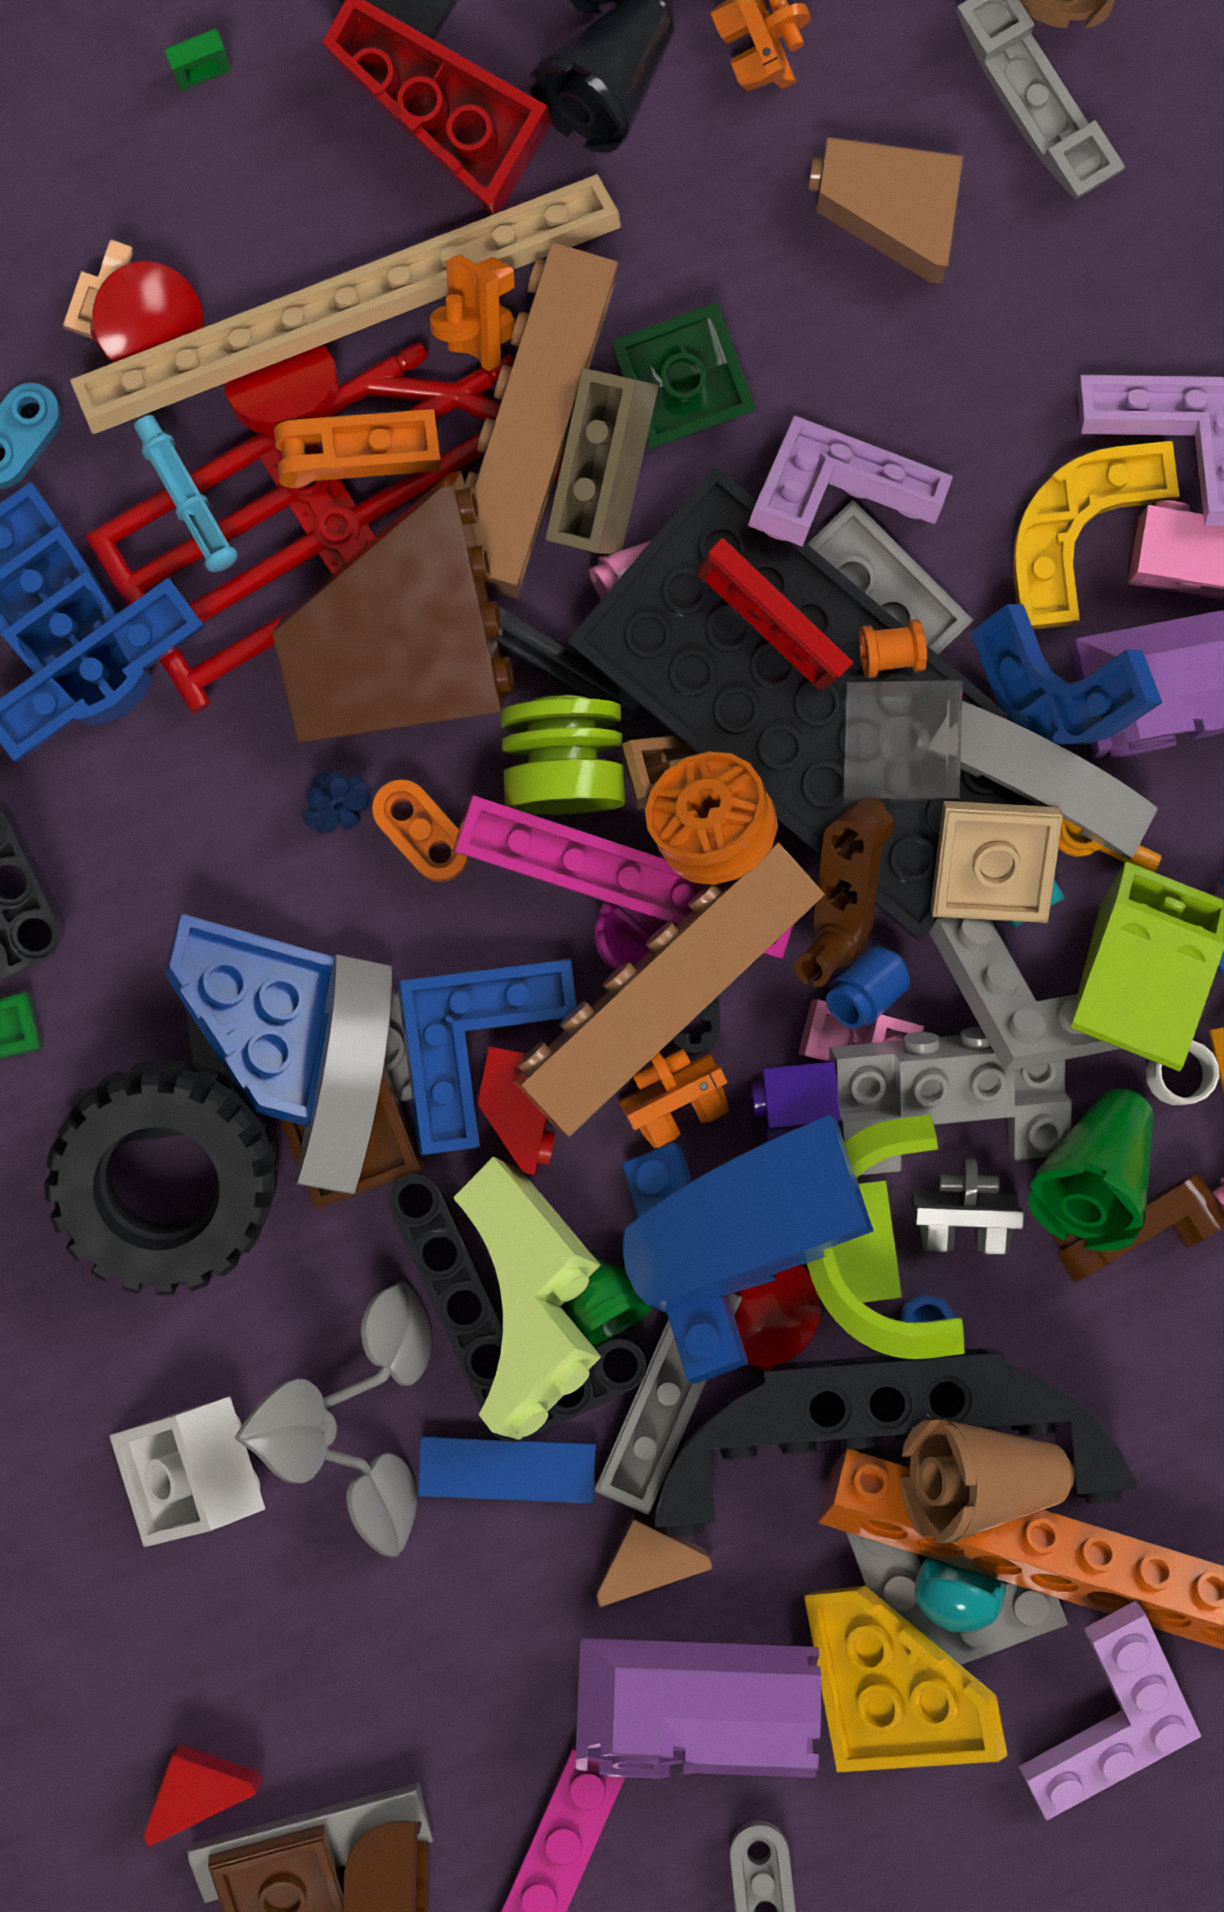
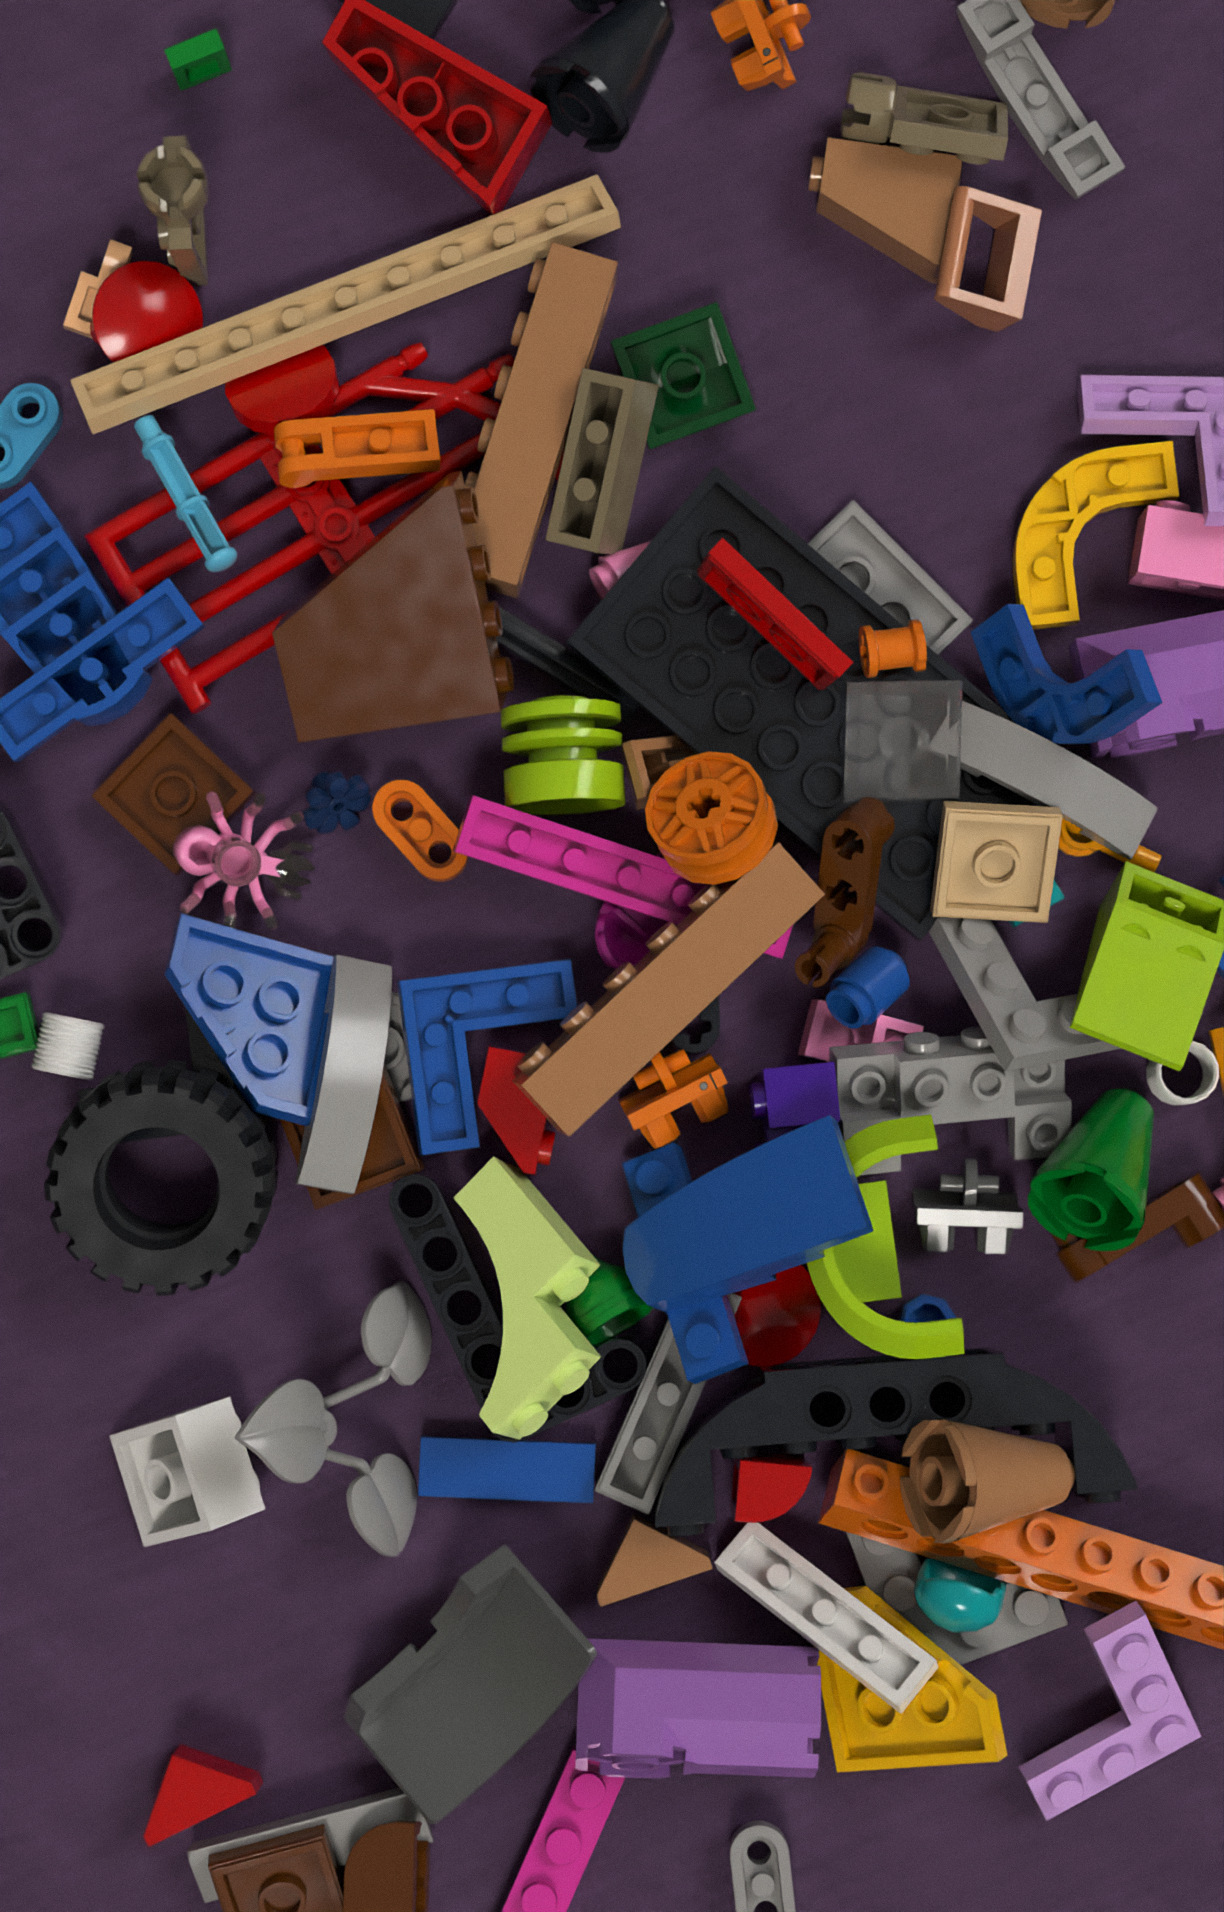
orange hips [430,254,515,371] -> none
lavender plate [748,415,953,547] -> none
none -> white piece [31,1012,105,1080]
none -> reddish brown plate [91,713,256,876]
none -> dark tan plate [136,135,209,286]
none -> animal [173,791,315,930]
none -> dark grey panel [343,1544,597,1824]
none -> white plate [714,1522,938,1714]
none -> red brick [730,1452,812,1523]
none -> dark tan plate [840,72,1008,165]
none -> nougat tile [934,186,1042,332]

